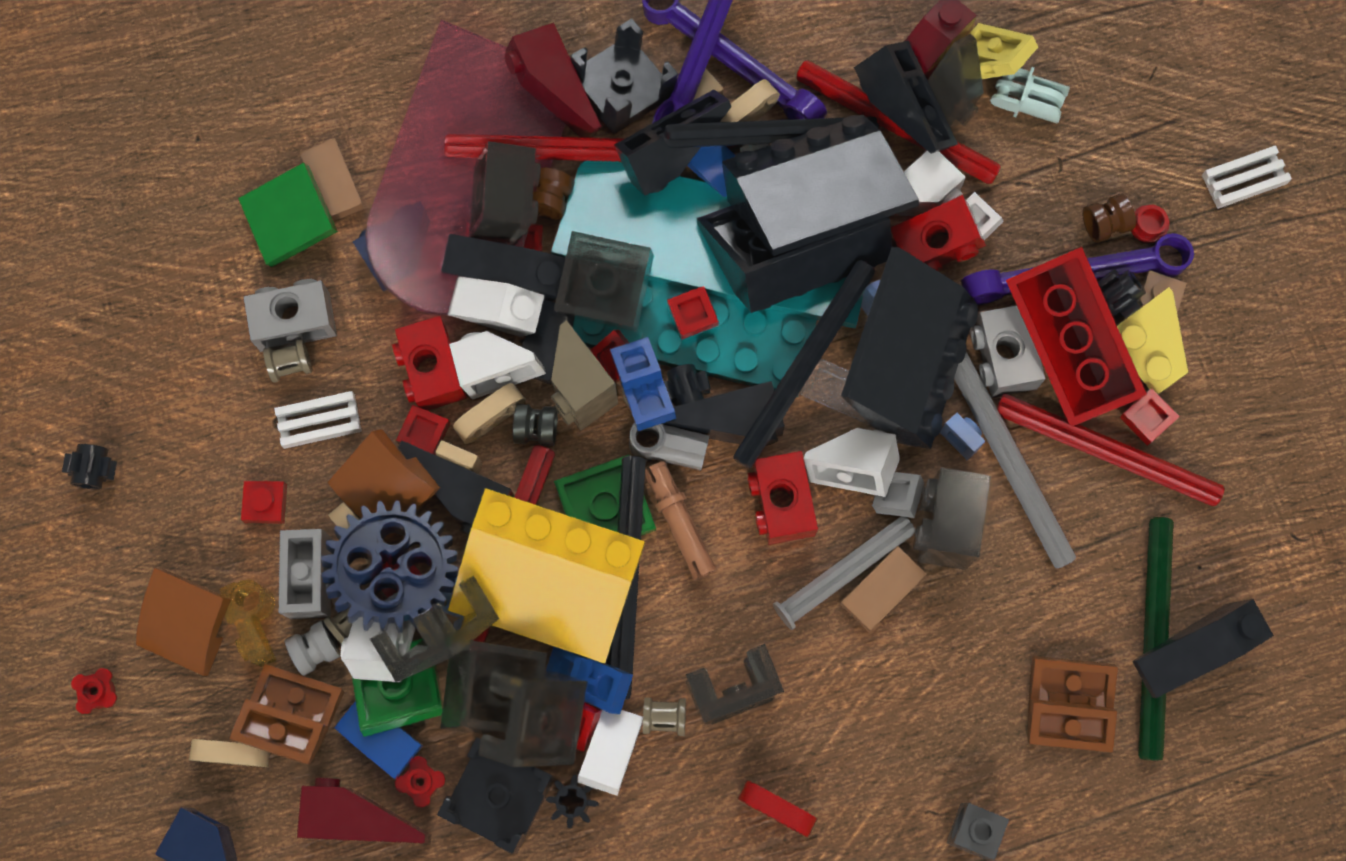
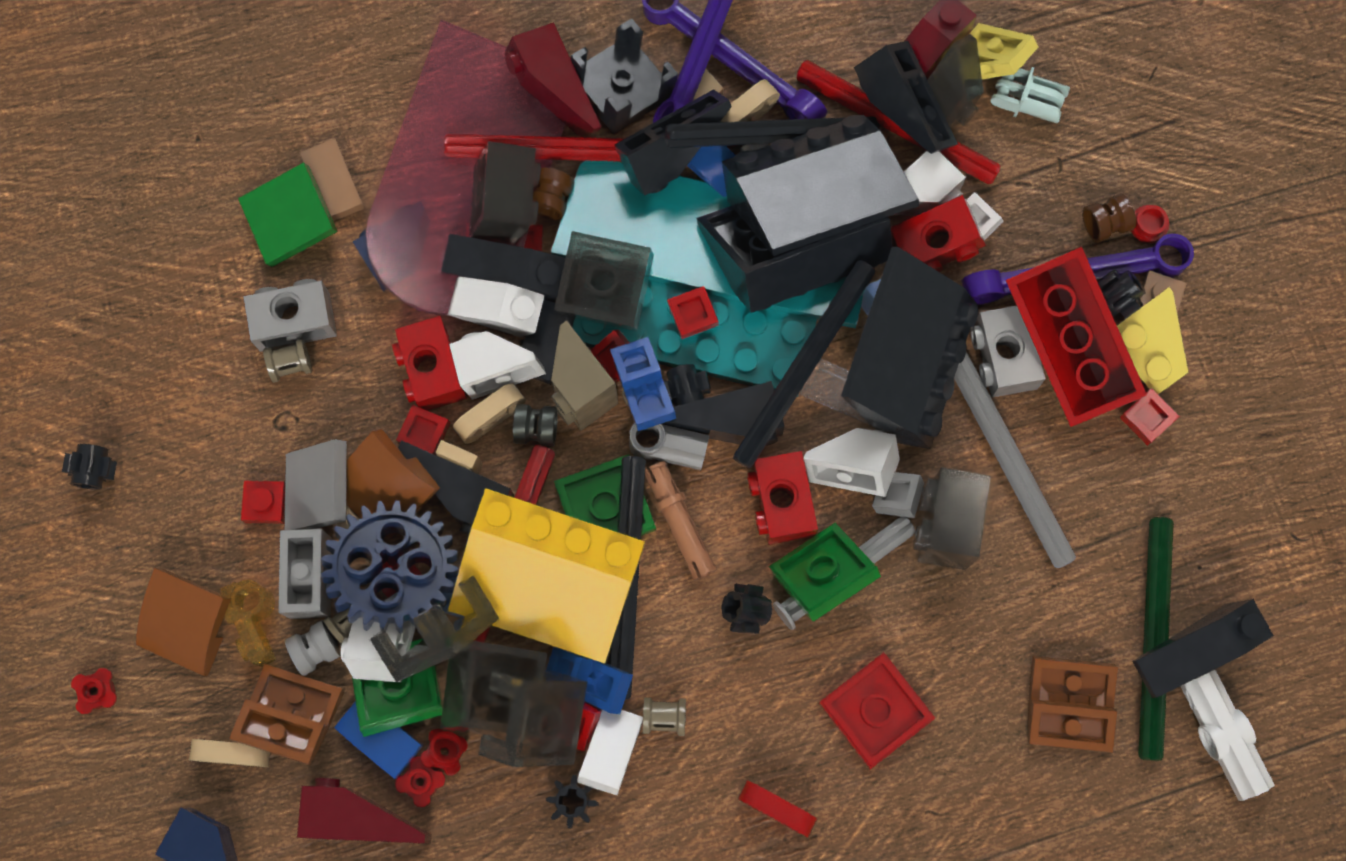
white tile [274,391,362,449] -> none
black panel [437,737,555,854] -> none
clear smoke panel [685,644,784,728] -> none
medium nougat tile [840,546,927,632] -> none
medium blue plate [940,413,985,461] -> none
dark grey brick [946,803,1009,860] -> none
red axle [996,394,1225,506] -> none
white tile [1202,145,1292,209] -> none
none -> light grey tile [285,439,347,530]
none -> red plate [420,729,468,776]
none -> black gear [721,583,772,634]
none -> green tile [769,523,881,622]
none -> red tile [818,652,936,770]
none -> white piece [1180,670,1275,801]

